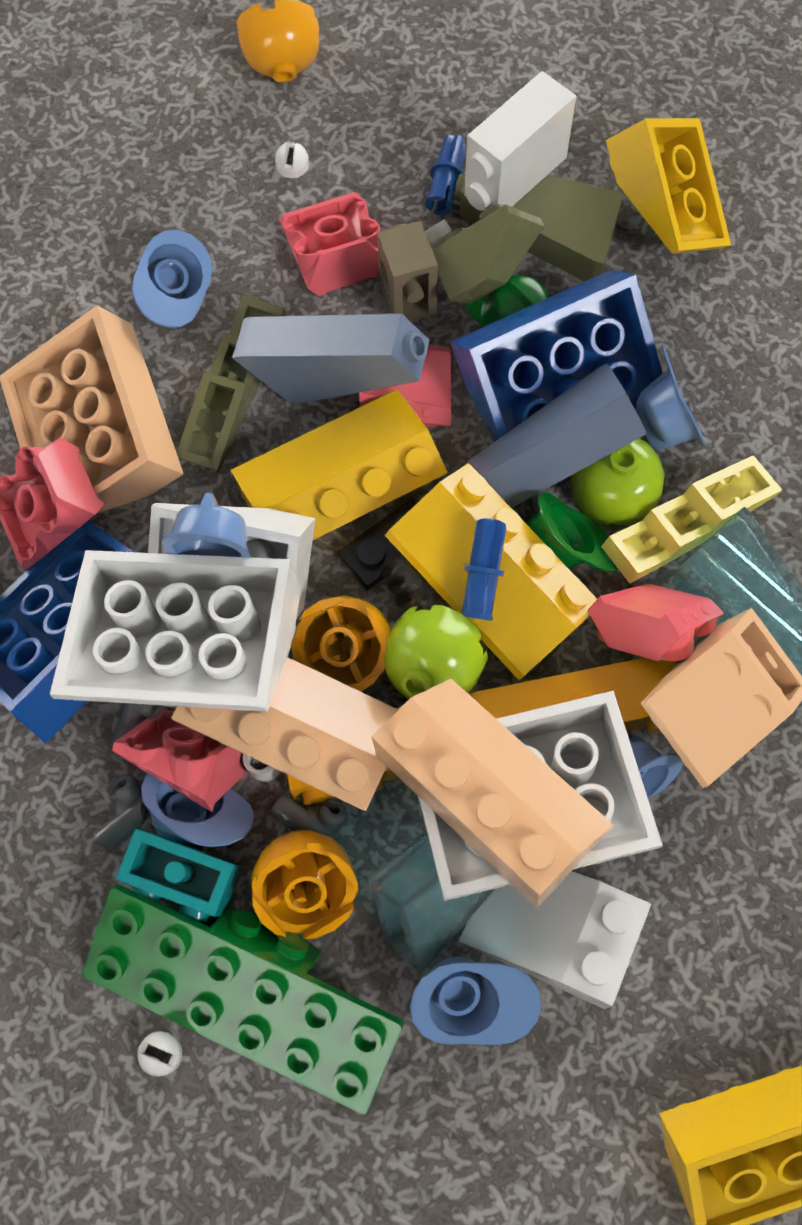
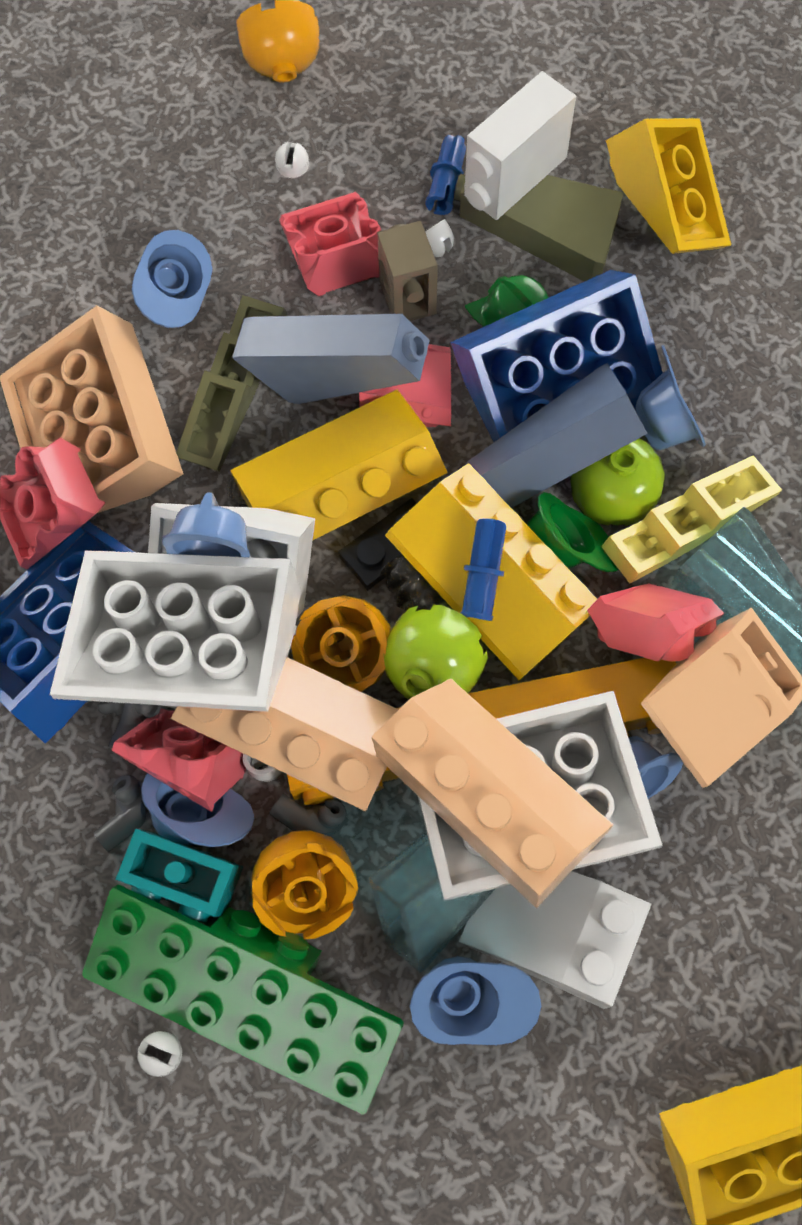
olive slope [432,204,544,305] -> none

